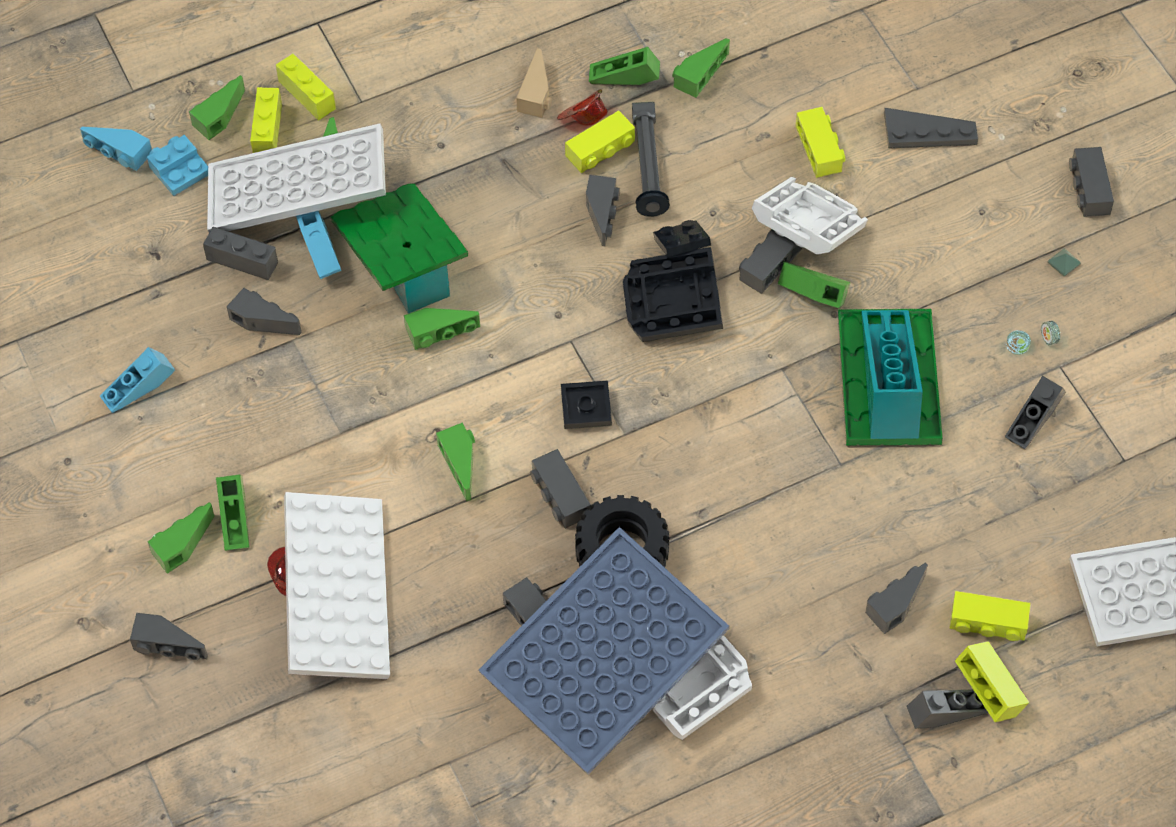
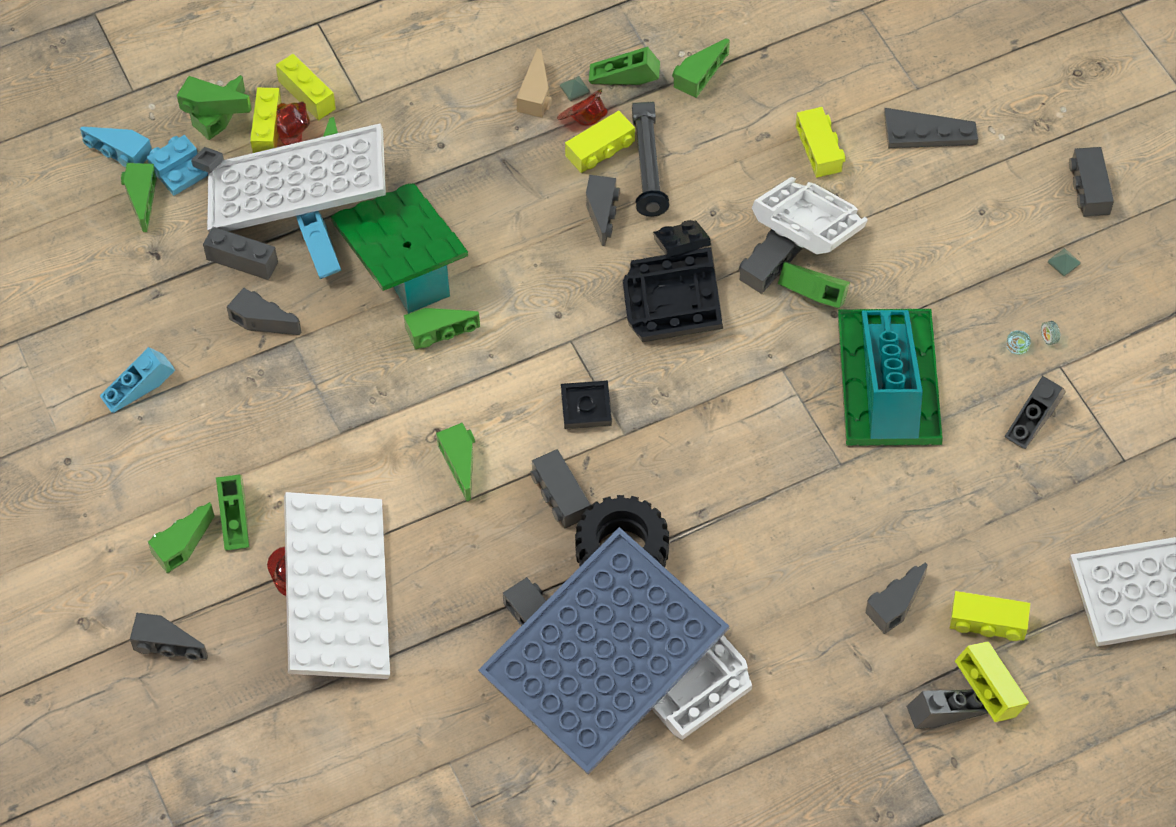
none -> bright green slope [121,163,157,232]
none -> bright green slope [177,76,252,116]
none -> dark grey plate [191,147,224,173]
none -> clear red piece [276,102,310,146]
none -> sand green slope [560,76,590,101]

